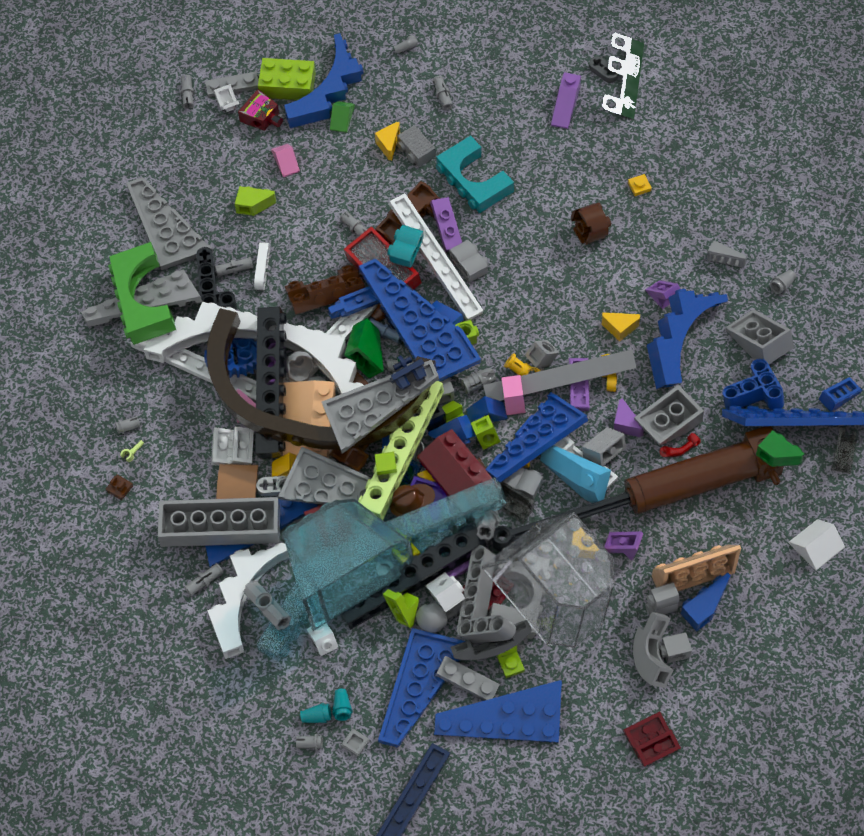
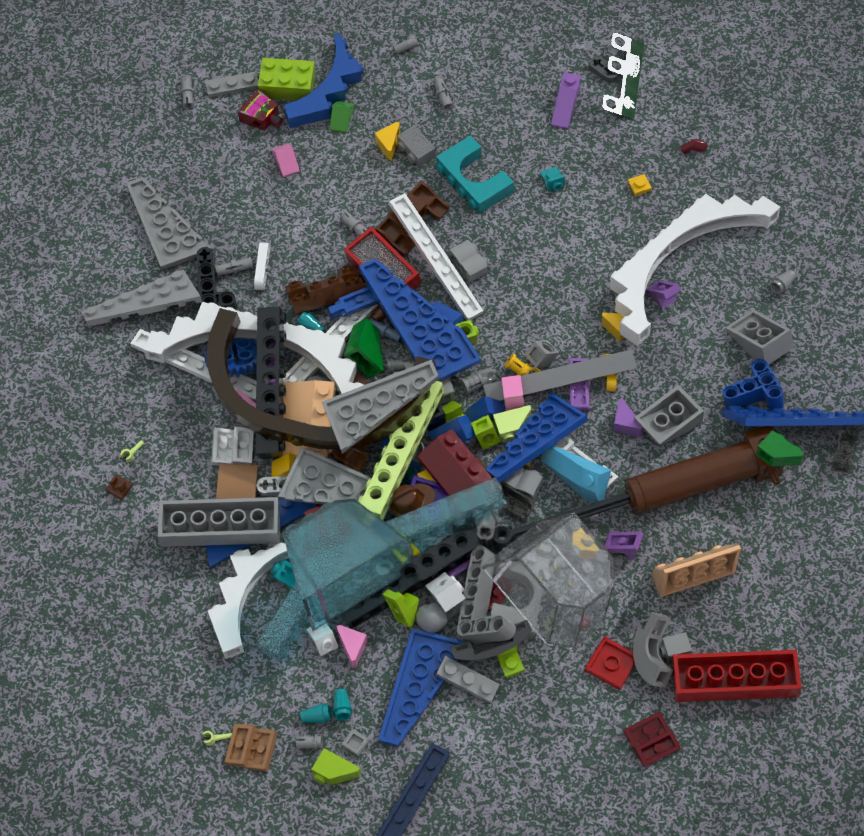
bright green arch [108,242,176,345] -> none
light grey pin [115,416,141,434] -> none
light grey pin [184,563,224,597] -> none
white bracket [213,84,239,112] -> none
lime slope [235,186,276,216] -> none
light grey piece [243,580,291,630] -> none
light grey hair [285,351,314,382] -> none
lime tile [375,452,397,475] -> none
teal brick [387,225,424,268] -> none
dark blue hips [390,355,427,391] -> none
medium lavender plate [430,197,462,252] -> none
blue wing [434,680,562,743] -> none
reddish brown brick [571,202,611,245] -> none
light grey brick [582,427,626,466] -> none
light grey brick [645,582,680,615] -> none
blue arch [647,289,728,389] -> none
red piece [659,433,701,457] -> none
blue slope [681,573,731,632] -> none
light grey slope [706,241,747,268] -> none
white slope [788,519,845,571] -> none
blue slope [819,377,862,412] -> none
none -> yellowish green hand [202,731,232,746]
none -> medium nougat slope [224,724,278,772]
none -> teal bracket [269,560,304,590]
none -> teal cone [297,312,326,332]
none -> lime slope [311,748,361,785]
none -> bright pink slope [336,625,367,668]
none -> yellowish green slope [493,405,531,443]
none -> teal bracket [540,166,565,191]
none -> red tile [584,636,635,690]
none -> white arch [610,194,780,346]
none -> red brick [671,650,802,702]
none -> dark red arm [680,139,707,154]

